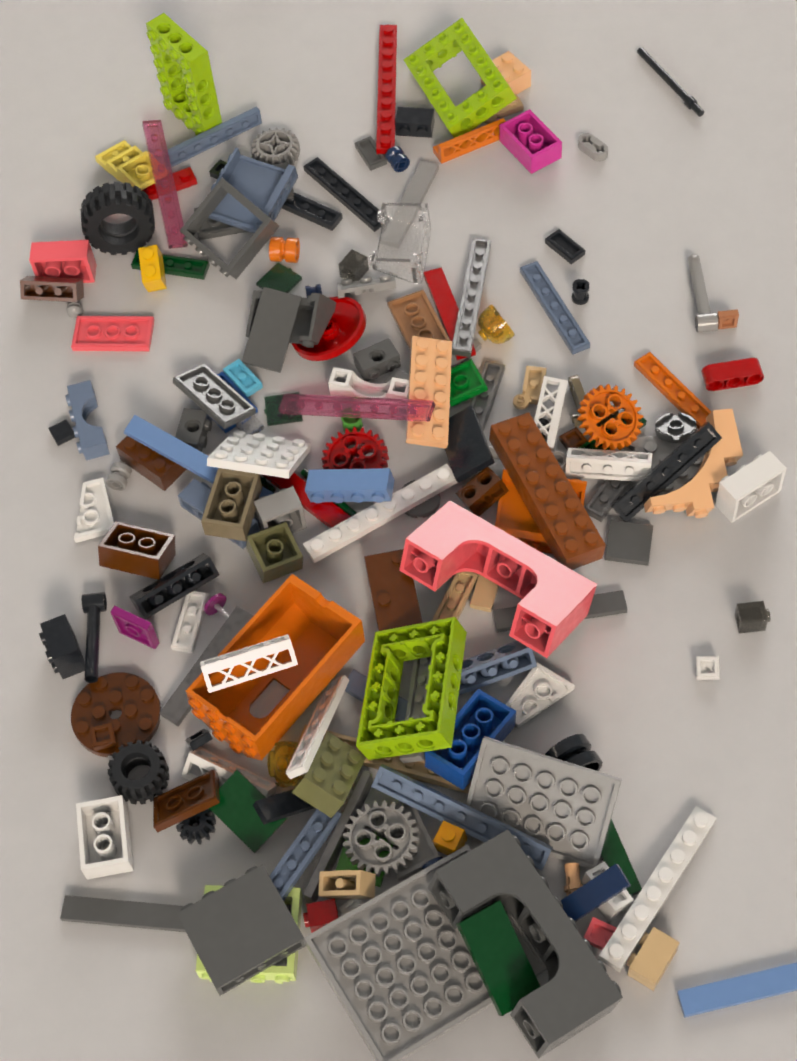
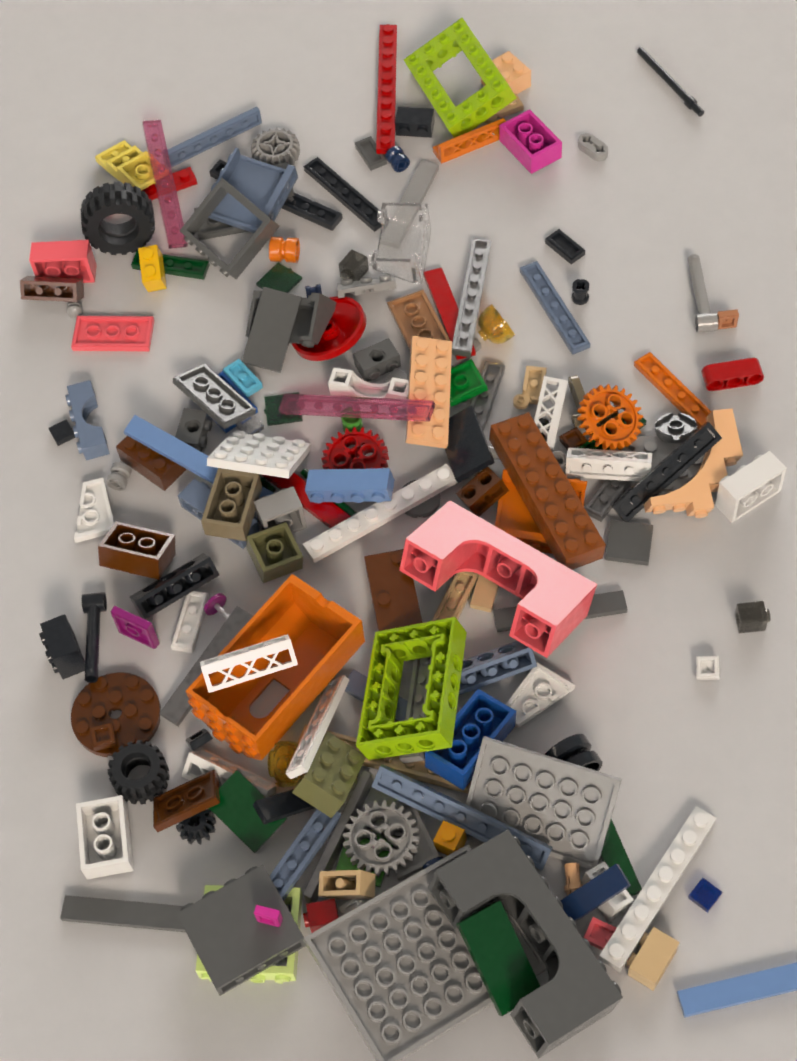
lime brick [146,13,222,136] -> none
none -> dark pink tile [254,905,283,927]
none -> clear blue tile [688,878,723,913]

